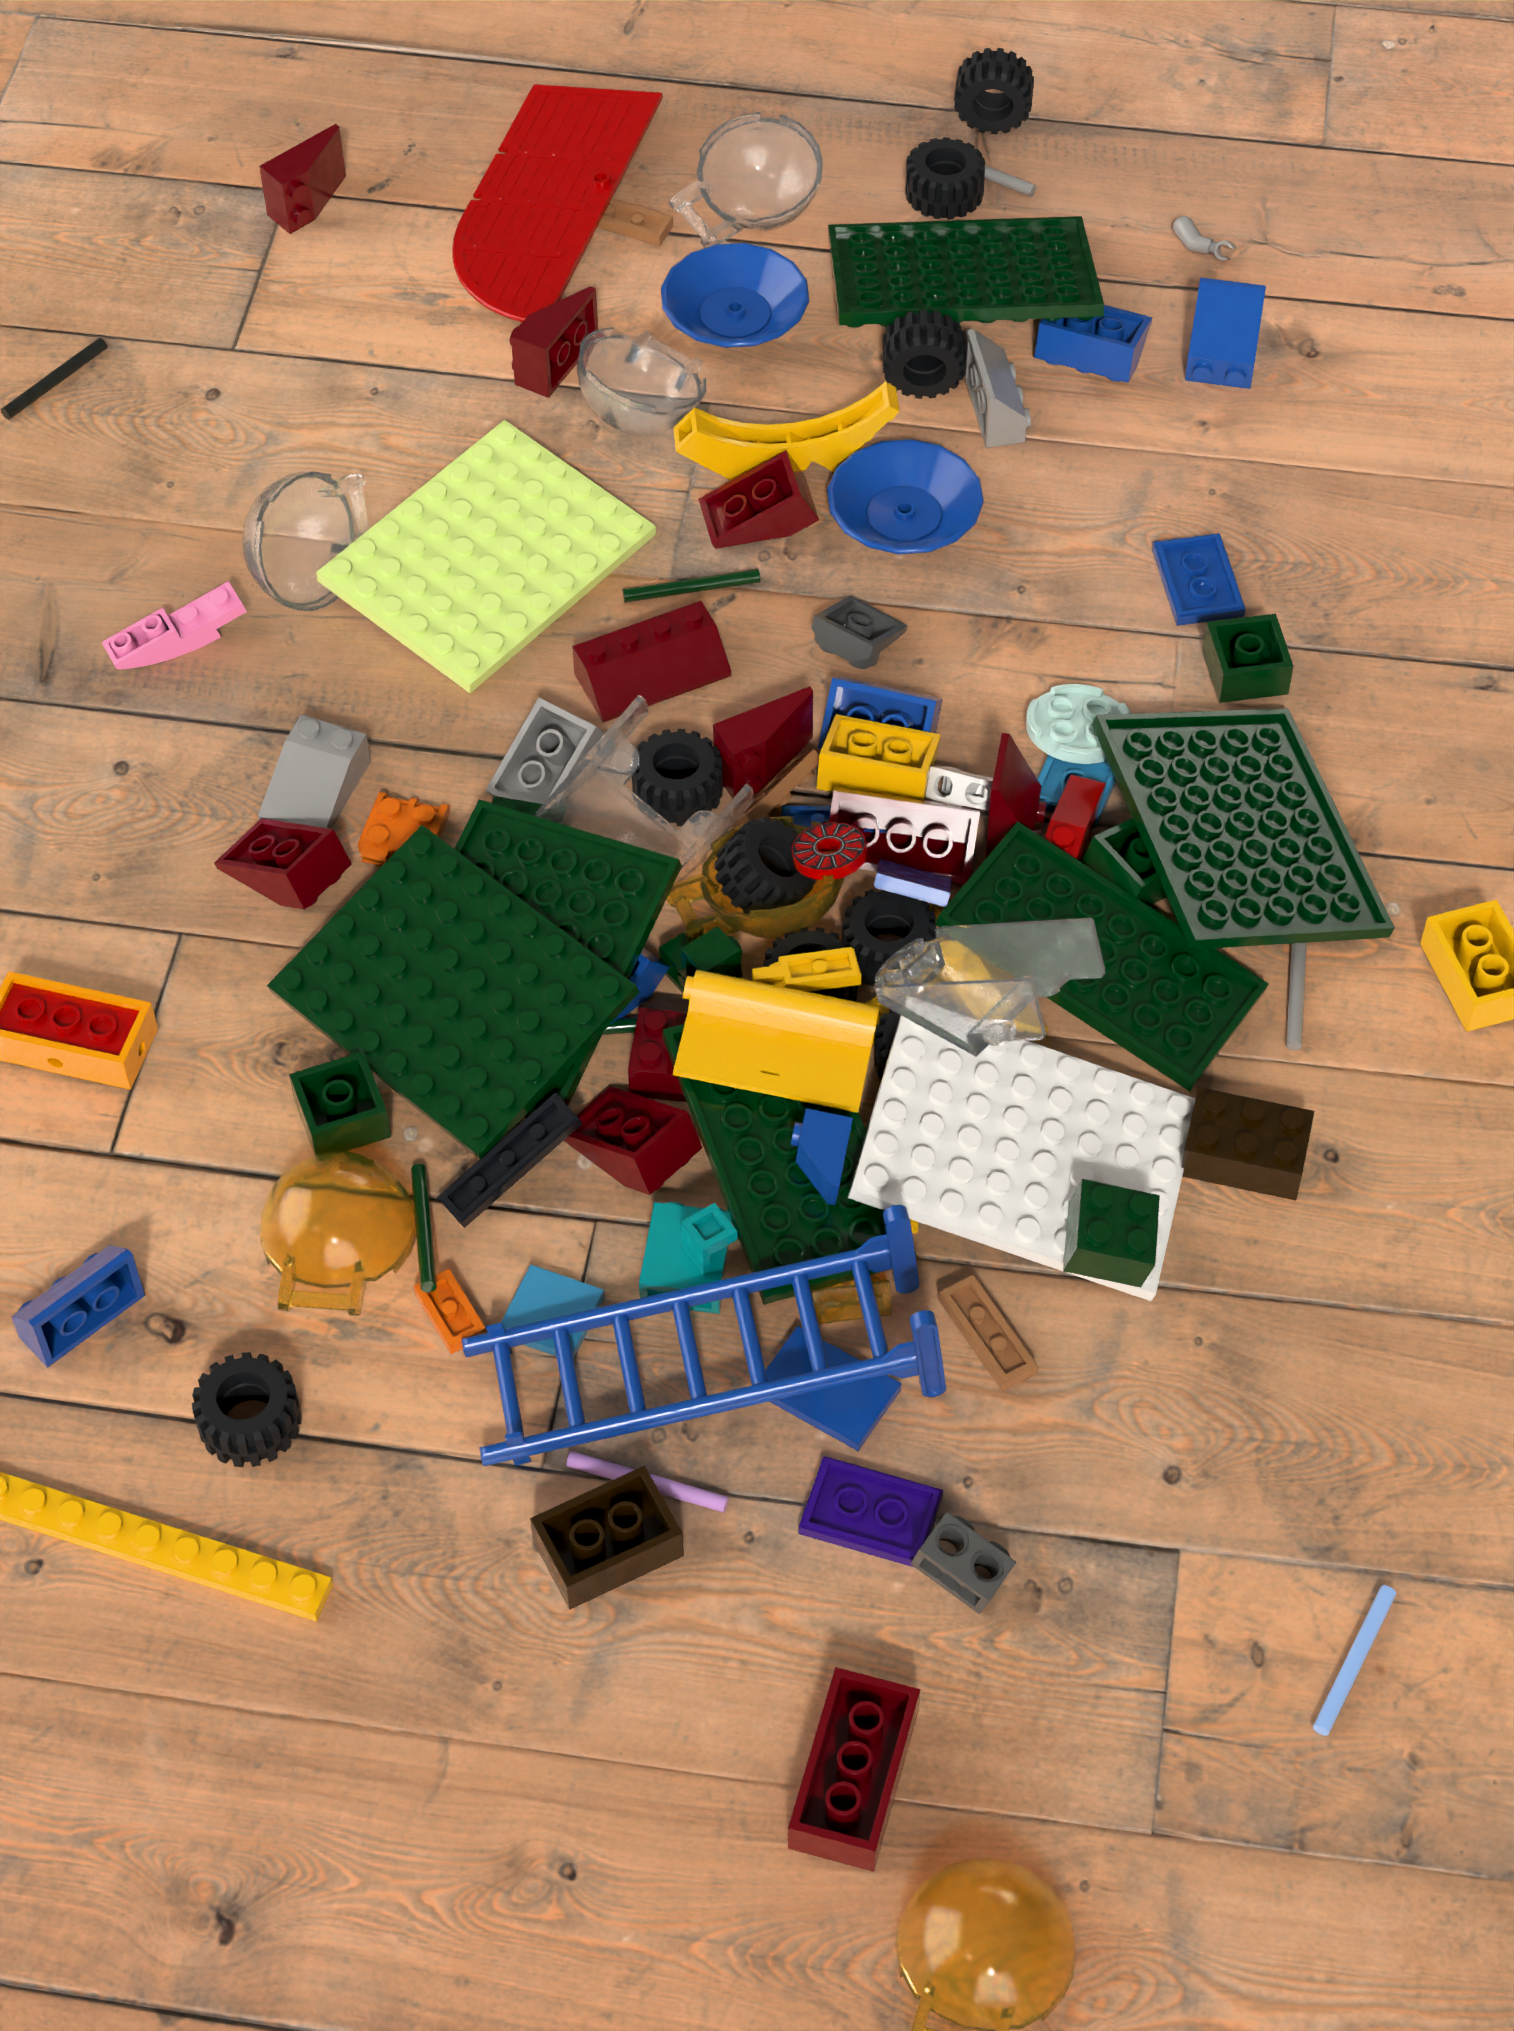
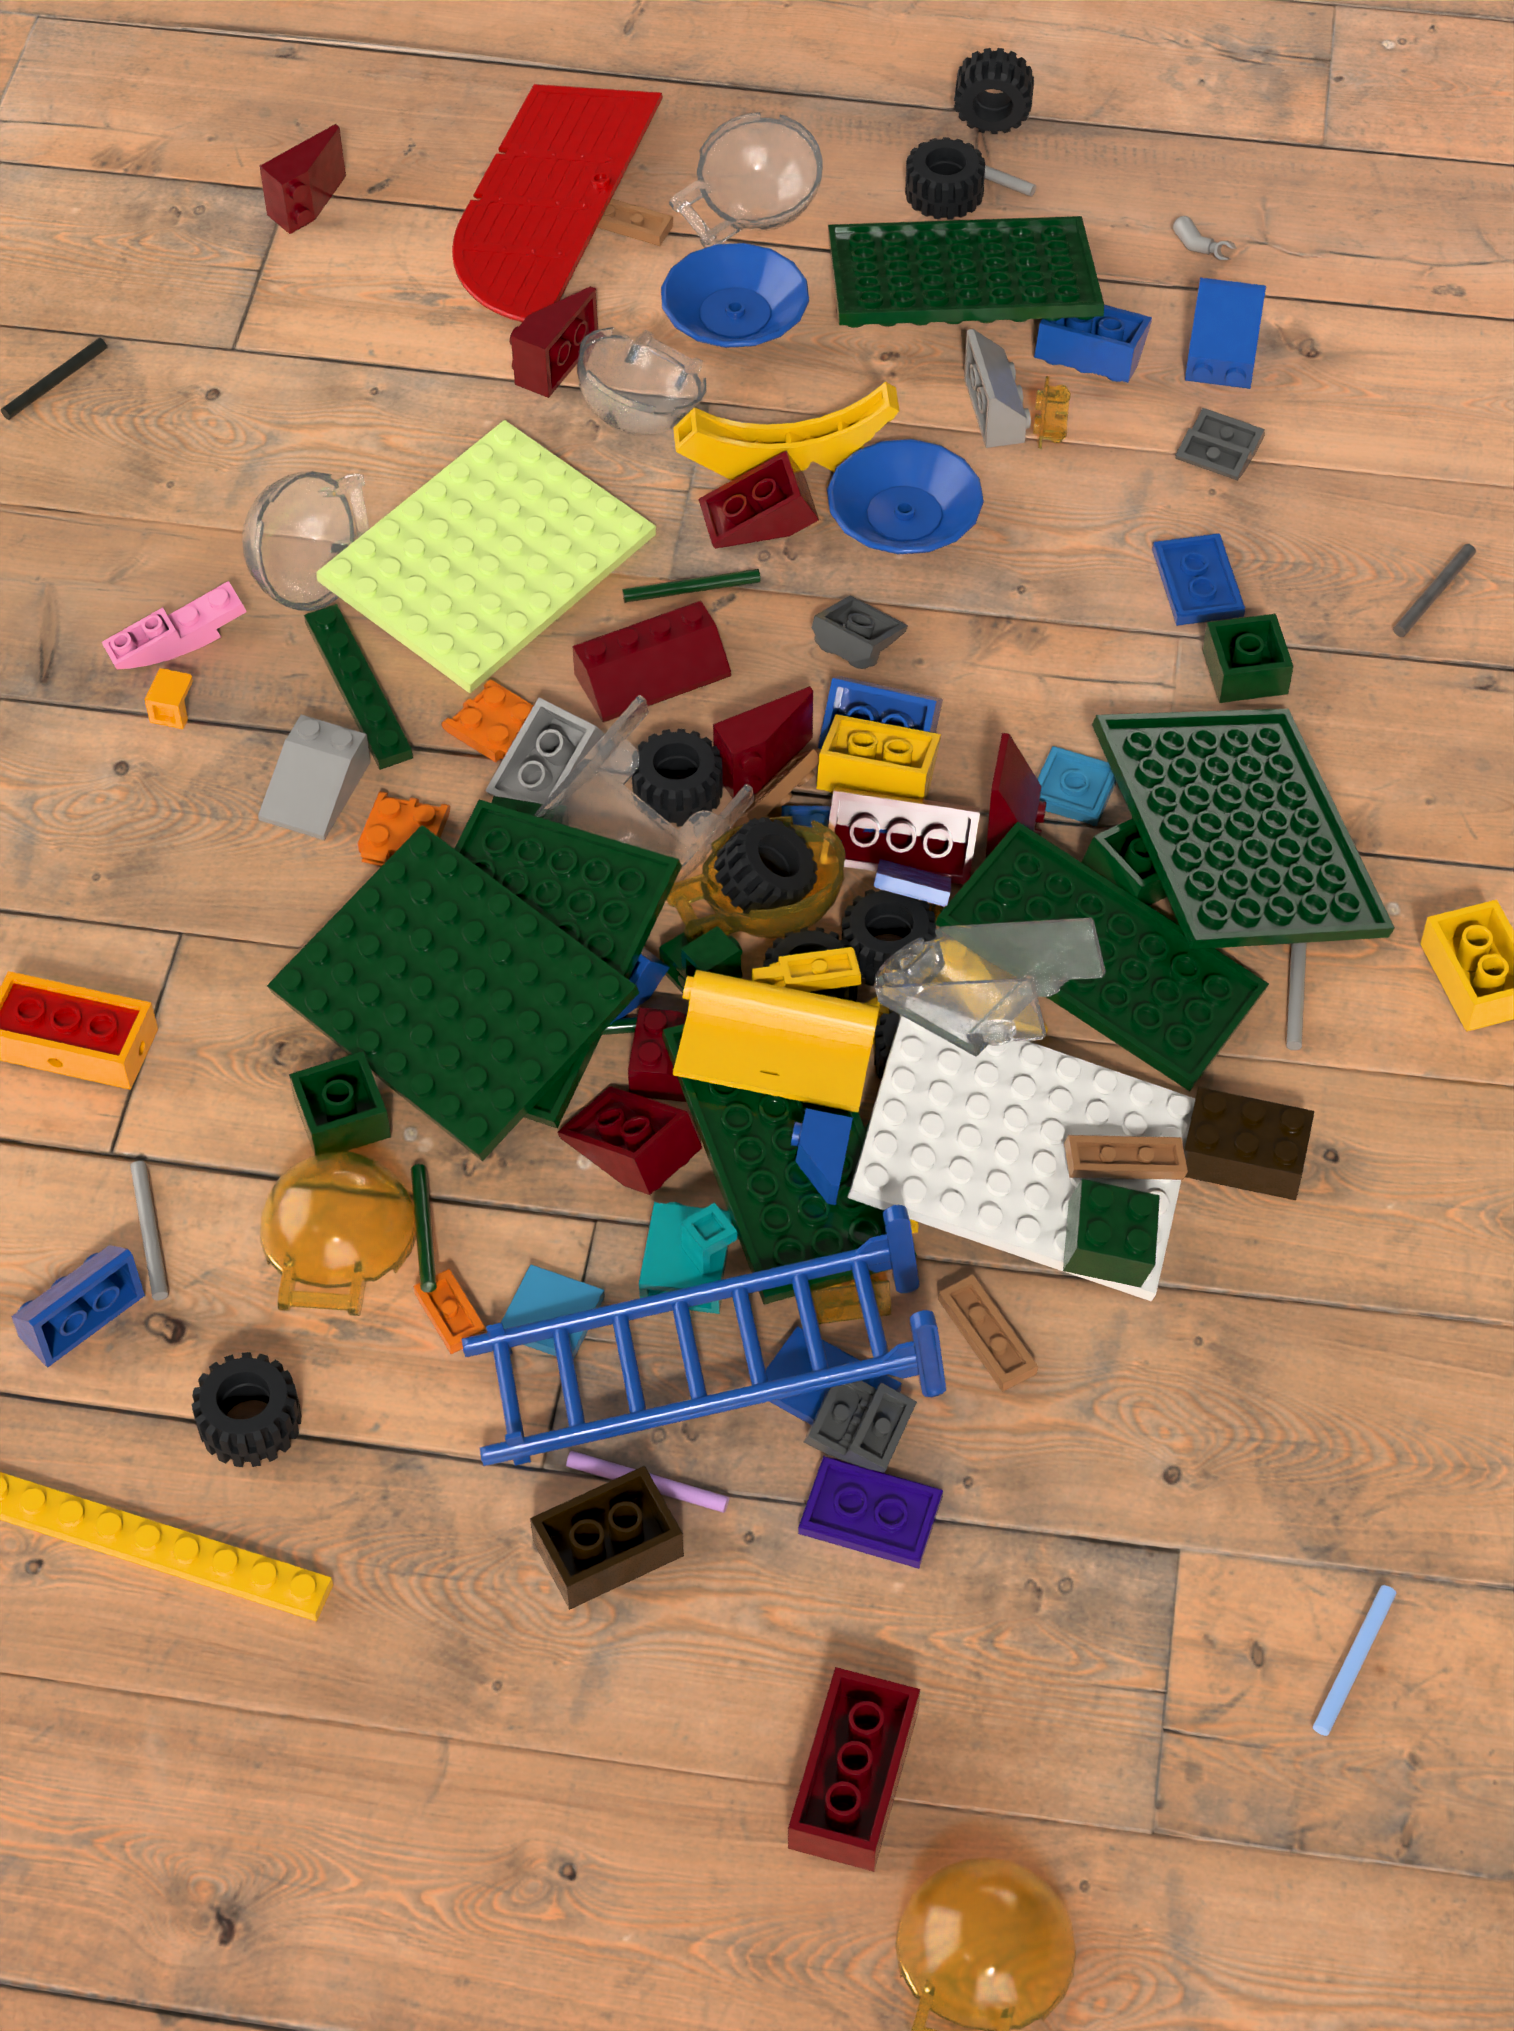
dark red slope [214,818,352,910] -> none
black tile [437,1093,583,1228] -> none
tile [791,822,867,880] -> none
black tyre [883,310,966,399] -> none
dark grey brick [910,1512,1016,1614] -> none
white leg [925,766,993,810] -> none
light aqua tile [1026,684,1132,764] -> none
red slope [1044,775,1106,862] -> none
none -> light grey bar [130,1161,168,1300]
none -> light orange panel [144,668,193,729]
none -> dark green plate [304,604,413,770]
none -> orange plate [441,680,534,763]
none -> dark grey slope [804,1381,917,1473]
none -> clear yellow hinge [1033,376,1071,449]
none -> medium nougat plate [1064,1135,1188,1180]
none -> dark grey slope [1175,408,1265,481]
none -> flat silver bar [1393,544,1476,637]

